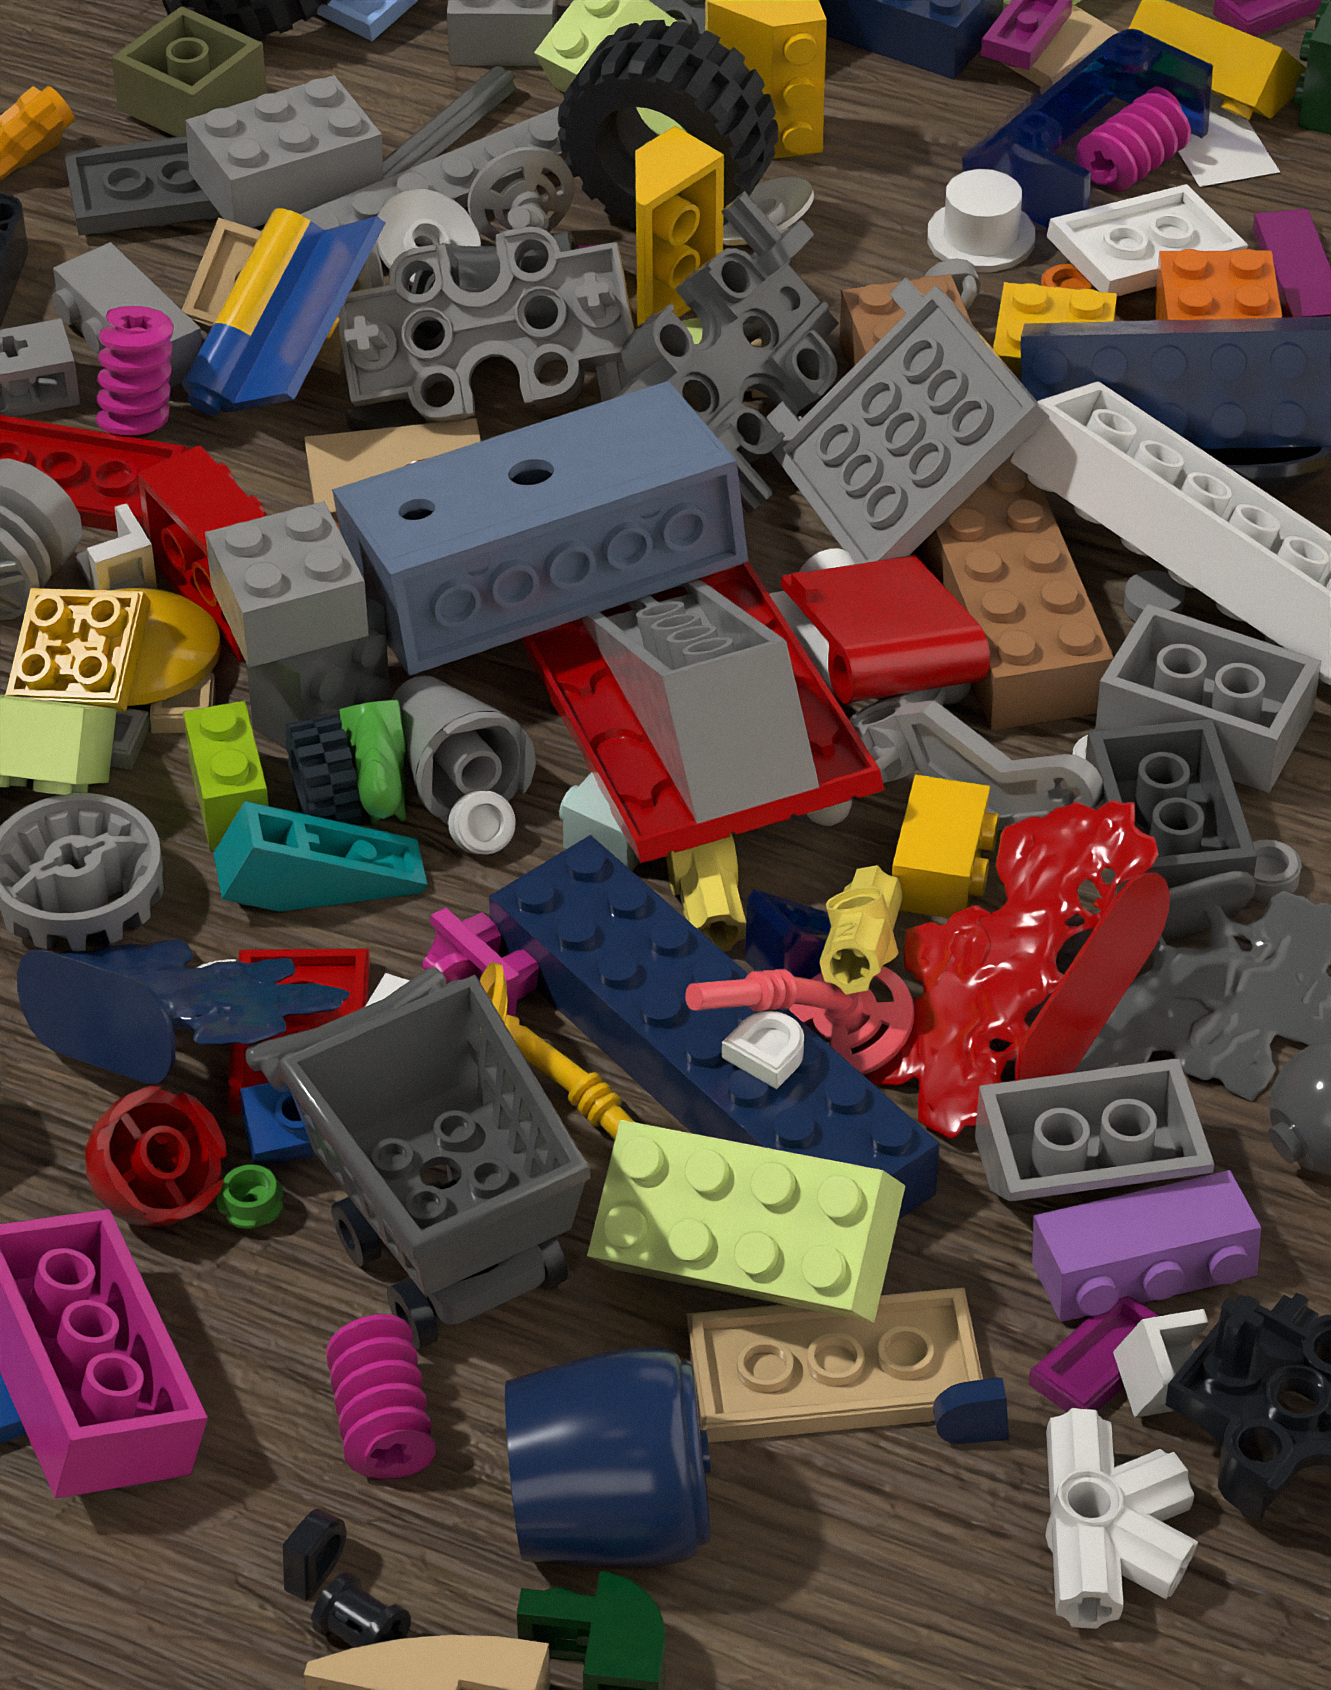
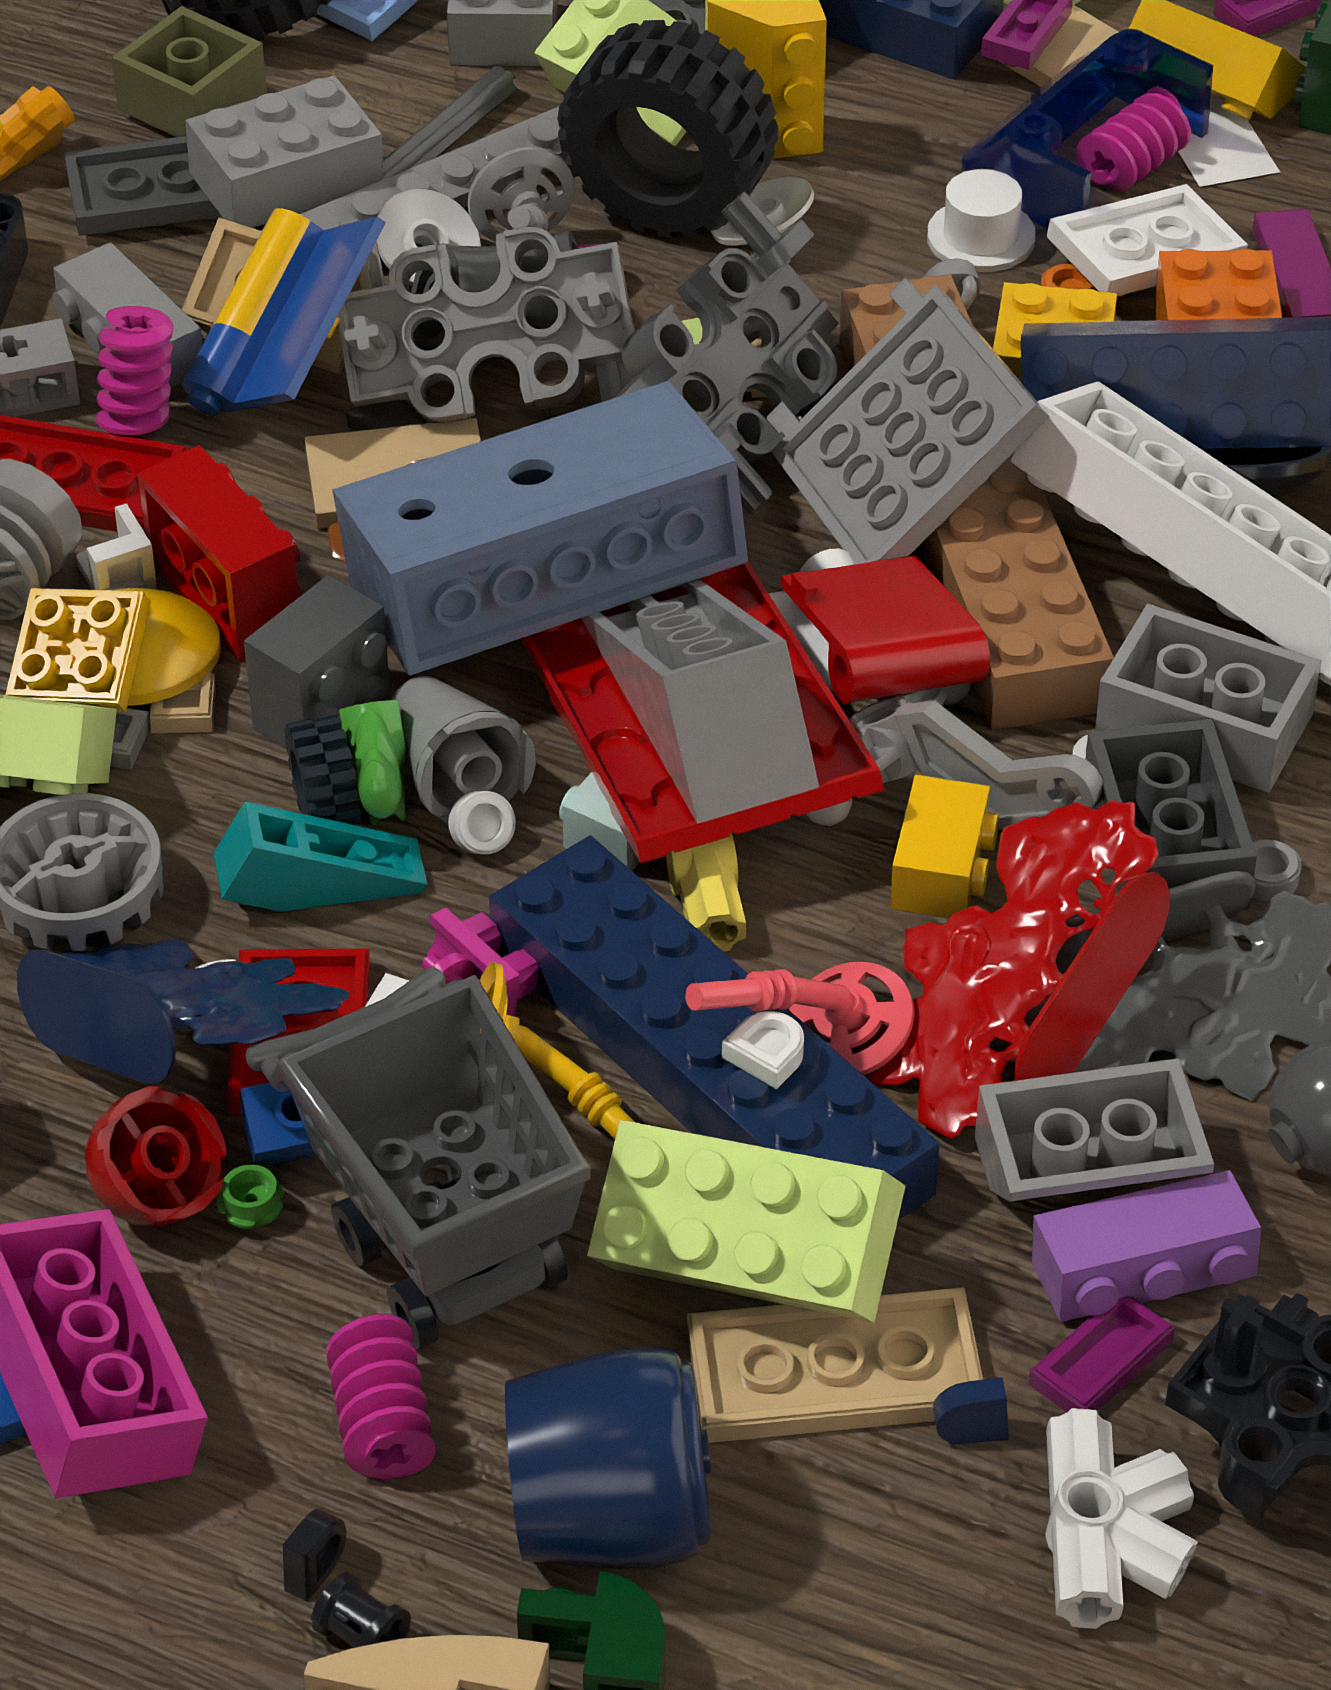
lime brick [183,701,269,852] -> none
light grey brick [205,501,369,668] -> none
yellow slope [635,126,724,328] -> none
clear blue slope [746,889,831,979] -> none
light yellow piece [820,865,903,994] -> none
white panel [1113,1309,1209,1418] -> none
light grey tile [1123,570,1185,622] -> none

